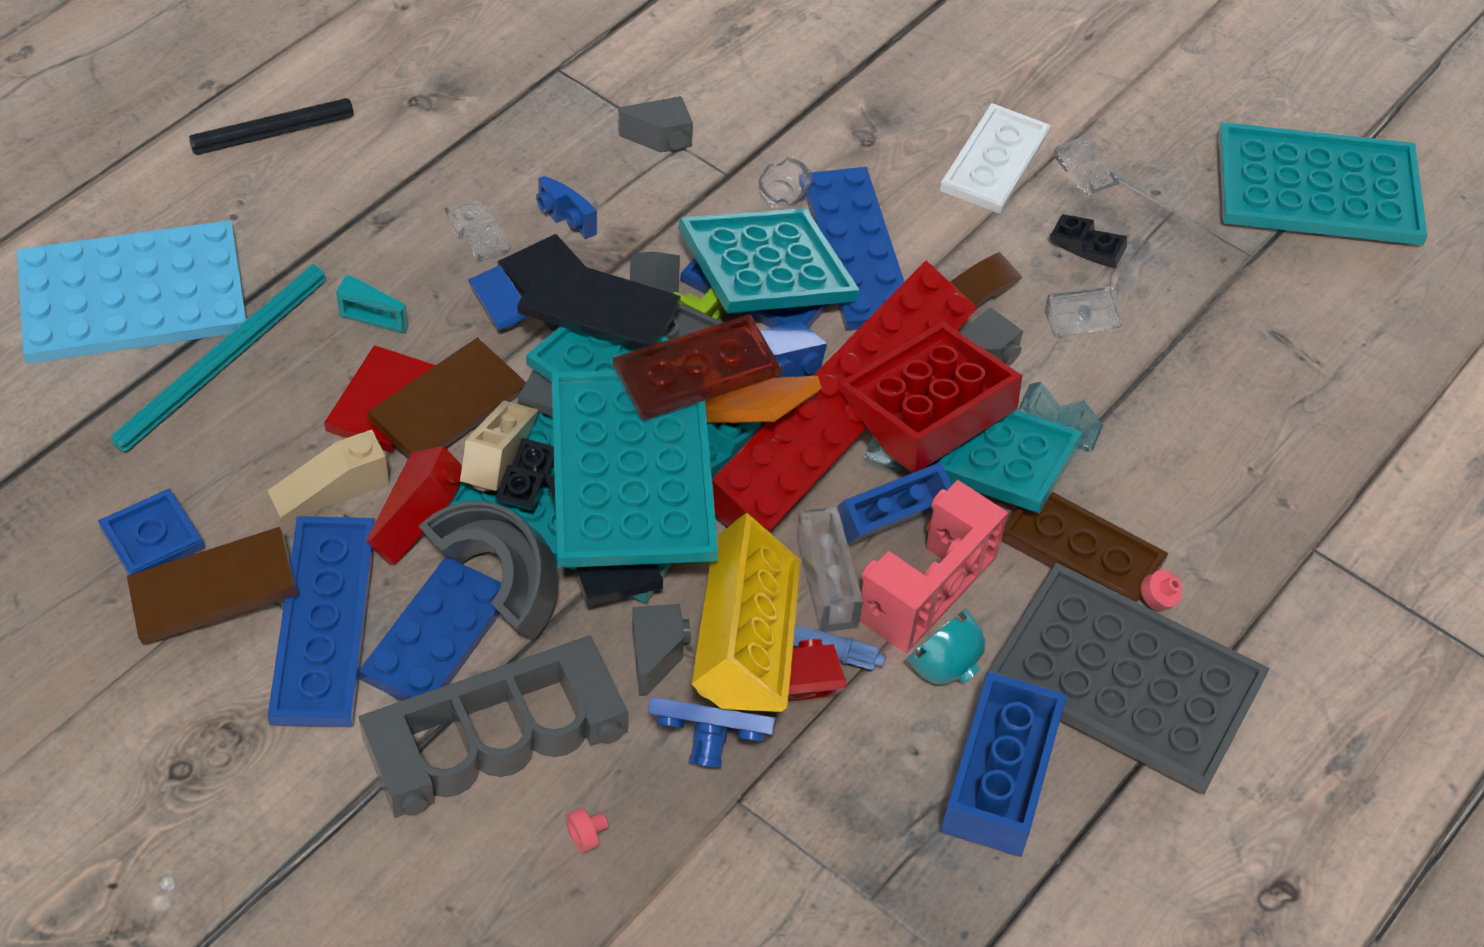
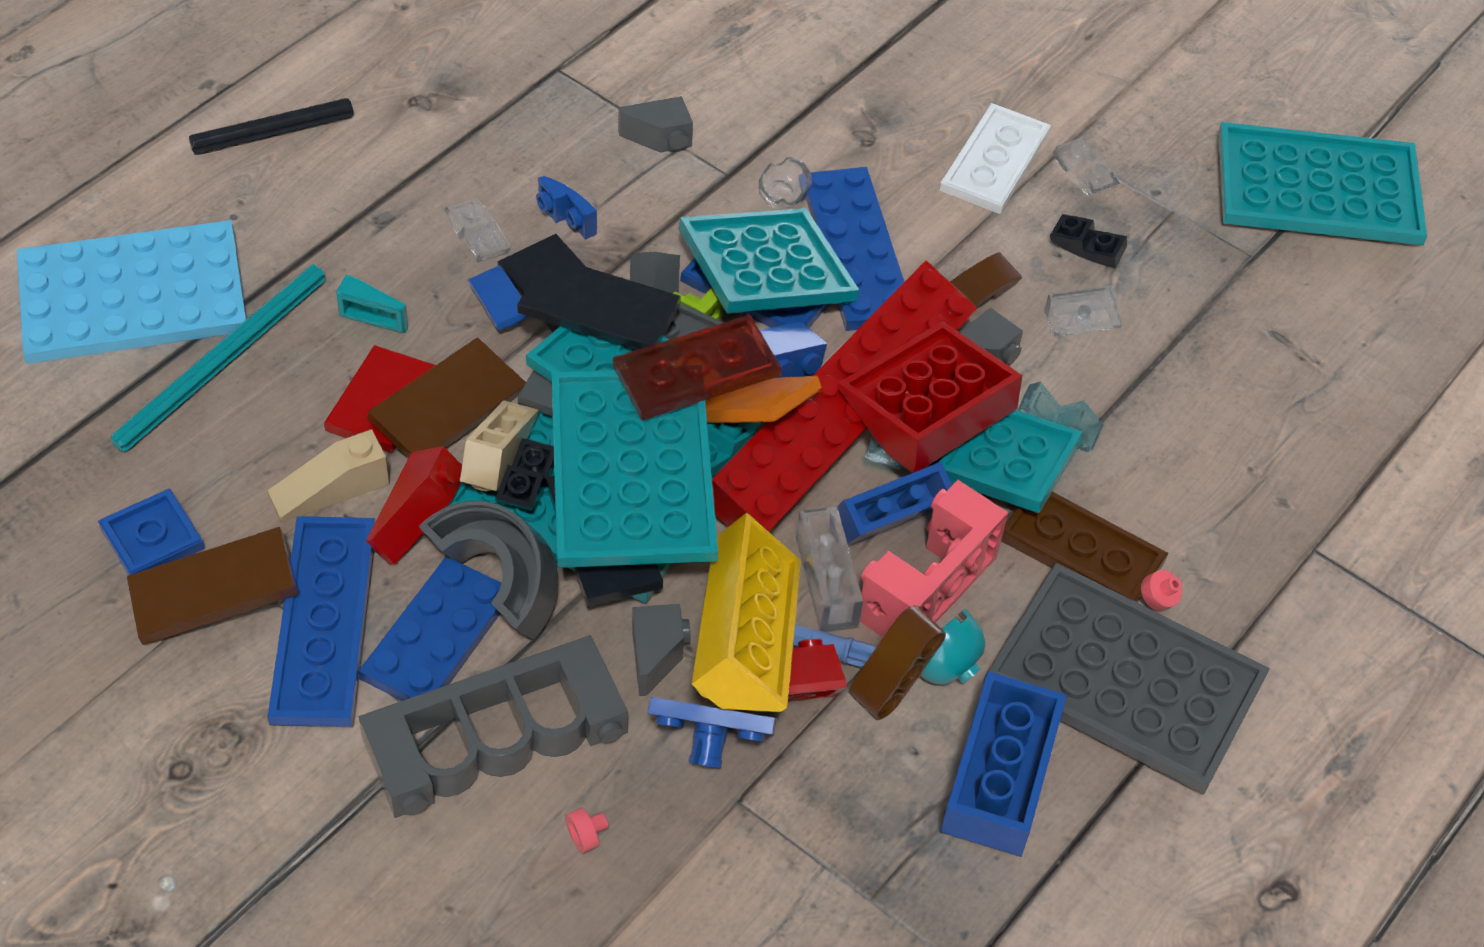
none -> reddish brown beam [849,605,946,720]

